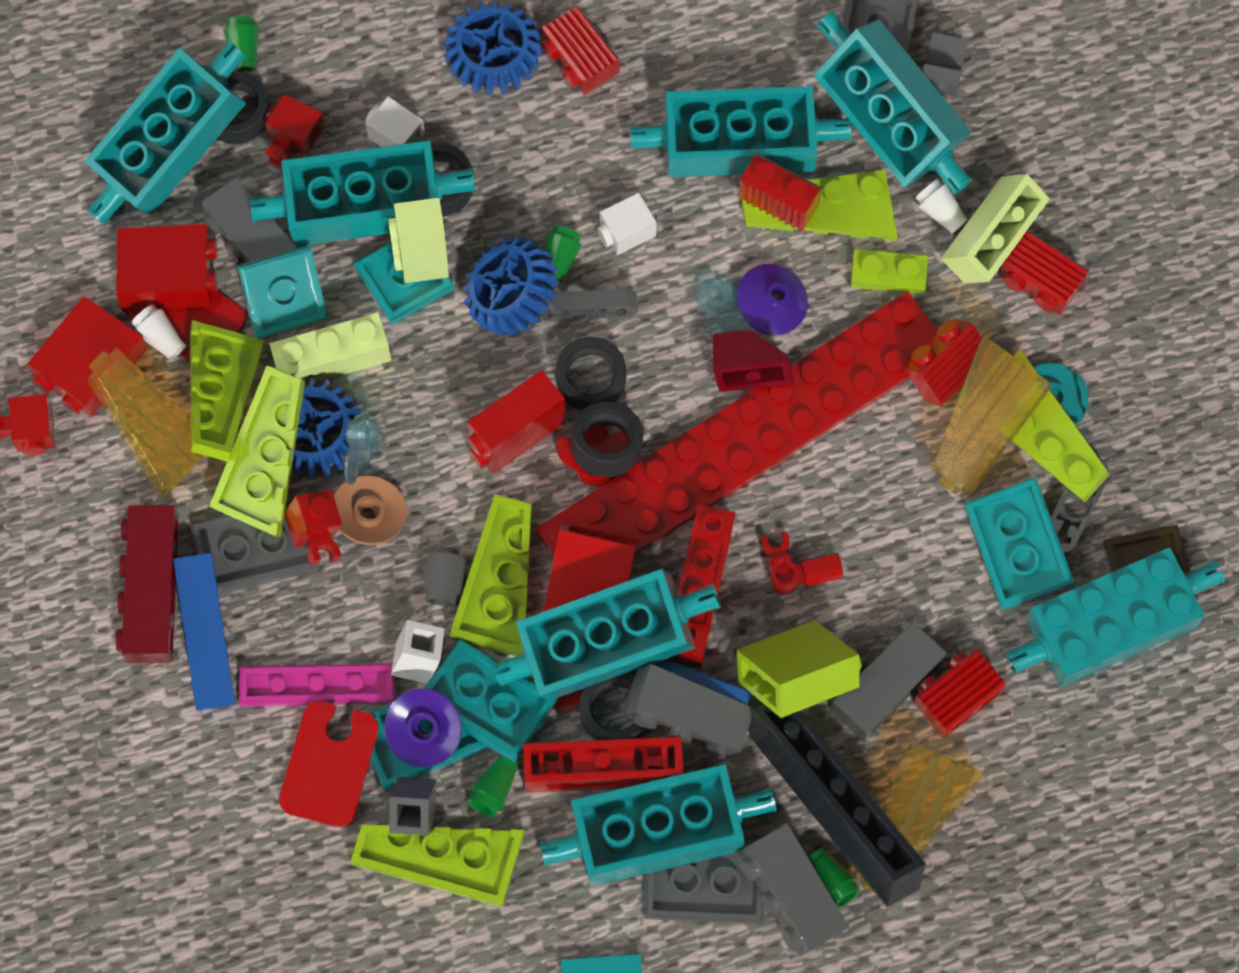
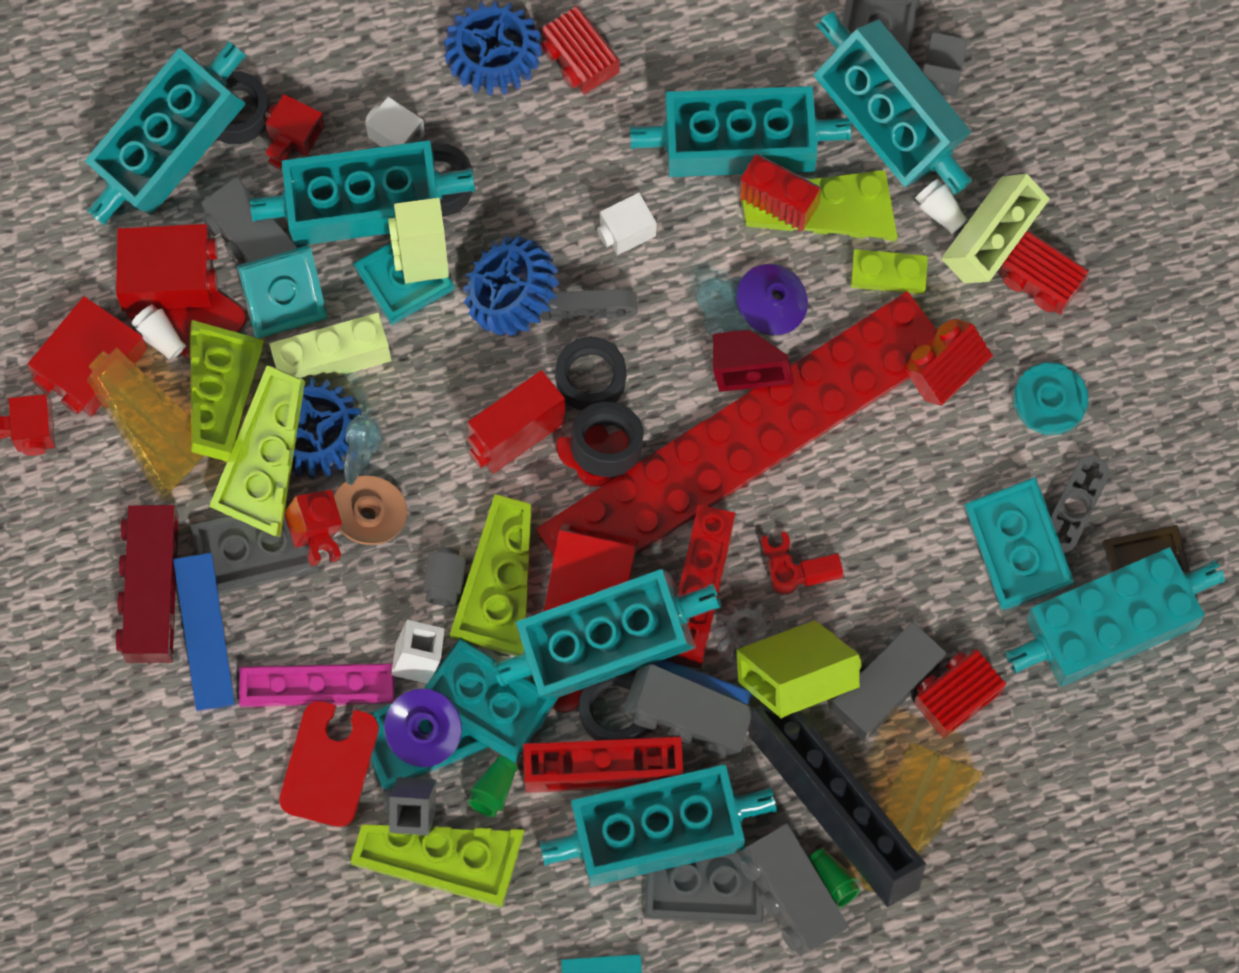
green cone [223,16,259,72] -> none
green cone [545,226,582,284] -> none
clear yellow slope [932,336,1052,496] -> none
lime wing [970,349,1110,503] -> none

